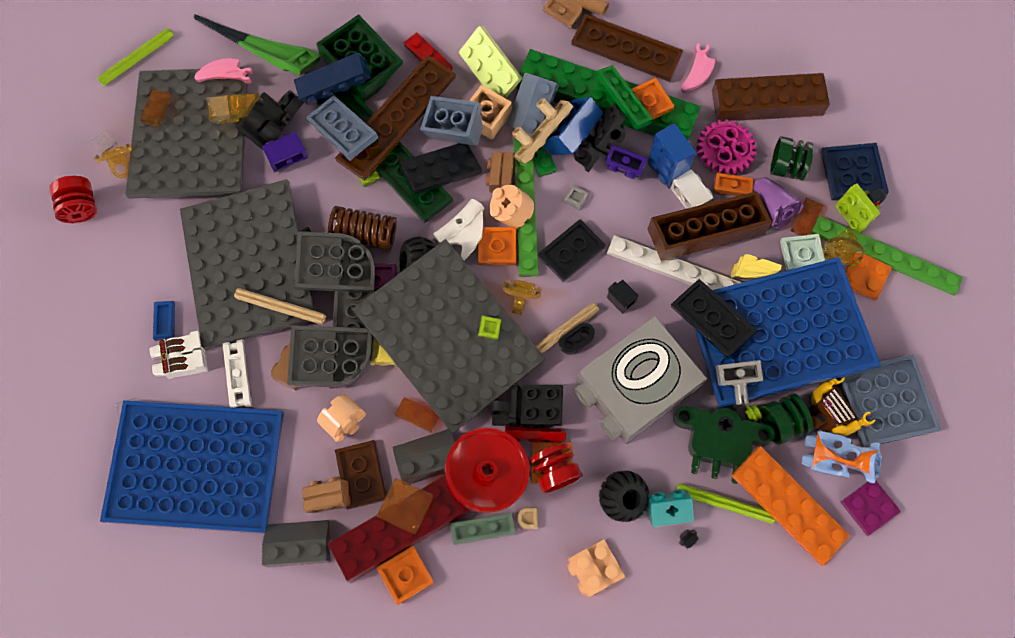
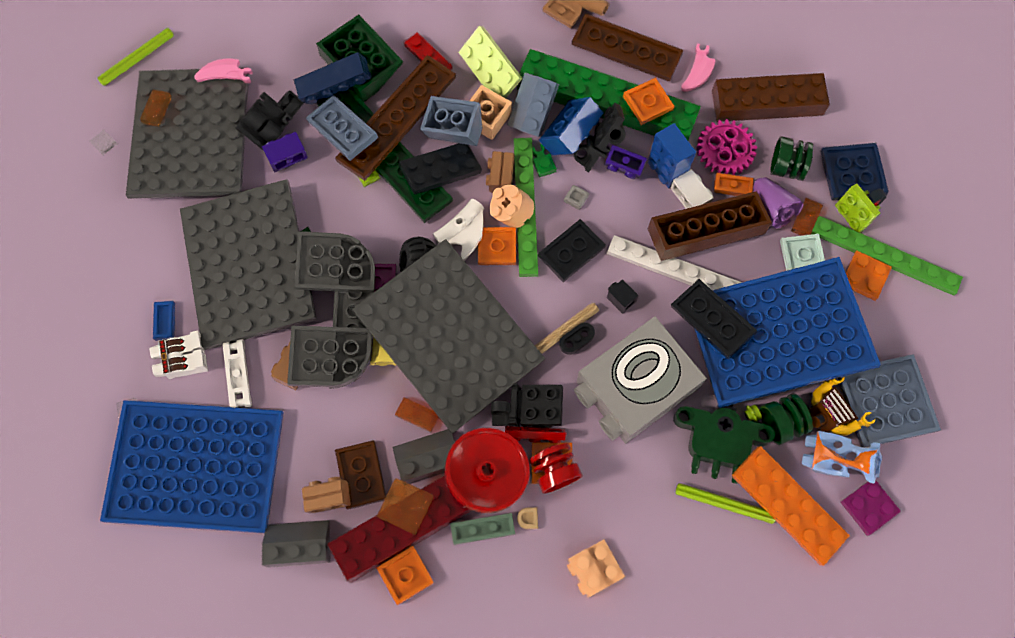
red wheel [49,175,97,223] -> none
clear yellow tile [94,144,132,178] -> none
bright green plate [194,14,321,76] -> none
clear yellow slope [206,93,260,124] -> none
tan axle [234,288,326,325] -> none
light nougat brick [317,394,366,443] -> none
reddish brown piece [328,206,397,250] -> none
lime tile [478,316,502,340] -> none
clear yellow tile [503,280,542,315] -> none
tan plate [512,98,573,164] -> none
green plate [596,65,653,130] -> none
black wheel [599,470,650,522] -> none
teal brick [647,489,694,527] -> none
black plate [679,529,699,549] -> none
light grey brick [715,360,763,405] -> none
light yellow slope [731,254,782,280] -> none
clear yellow tile [823,229,864,267] -> none

